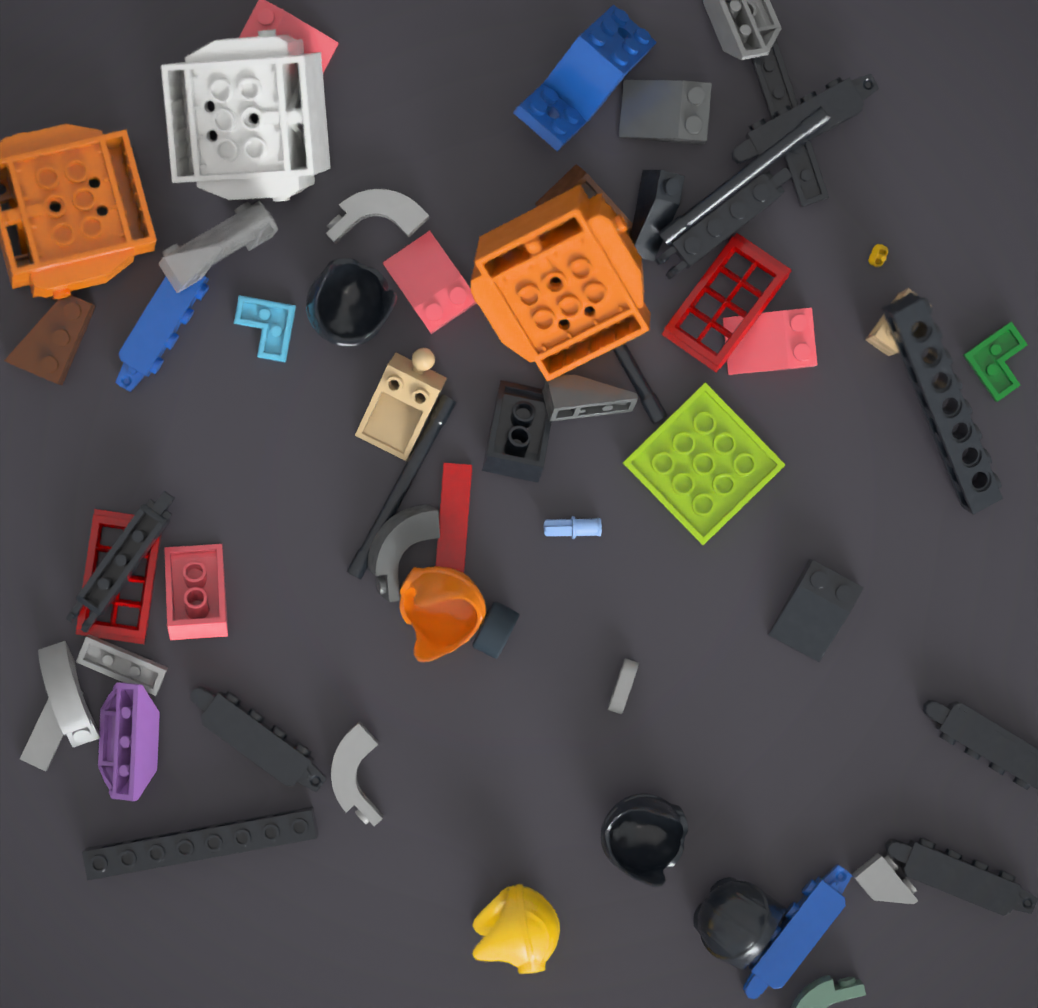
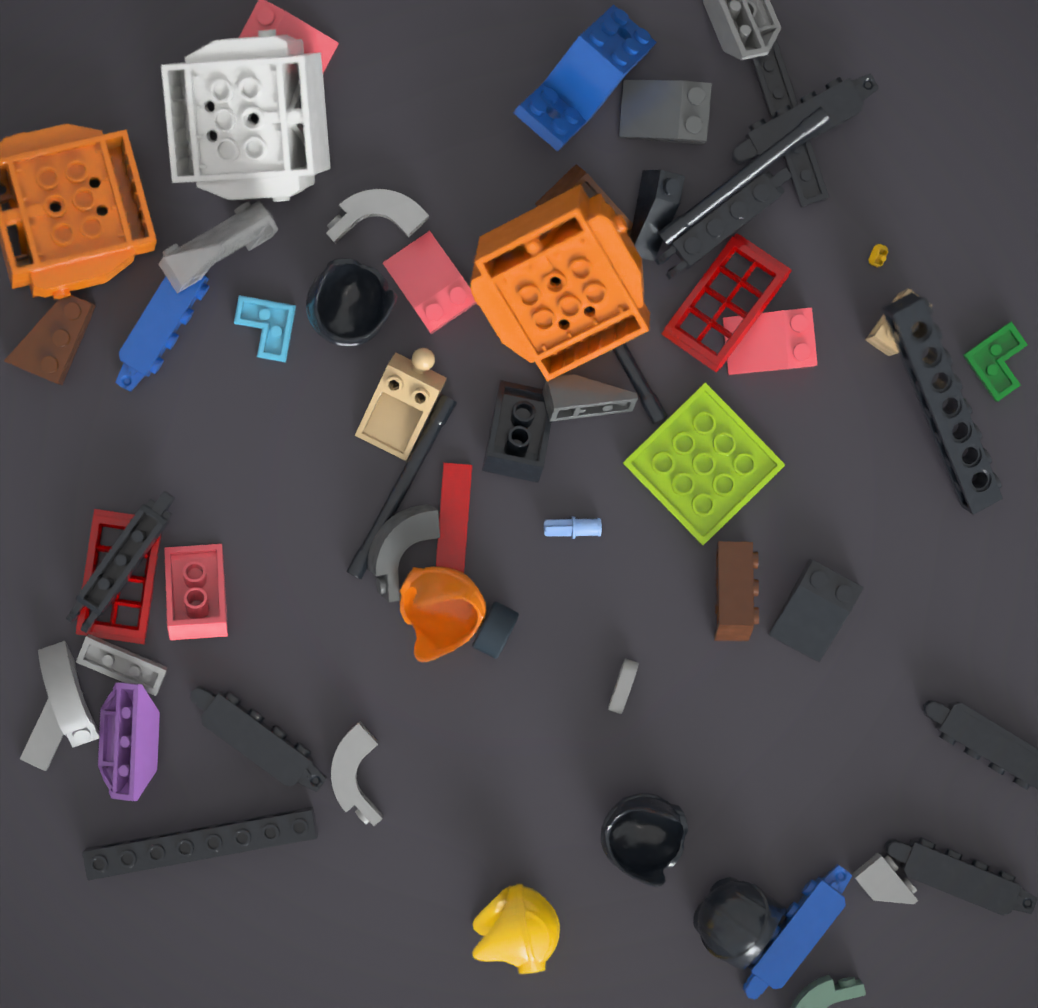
none -> reddish brown wedge [714,541,759,641]

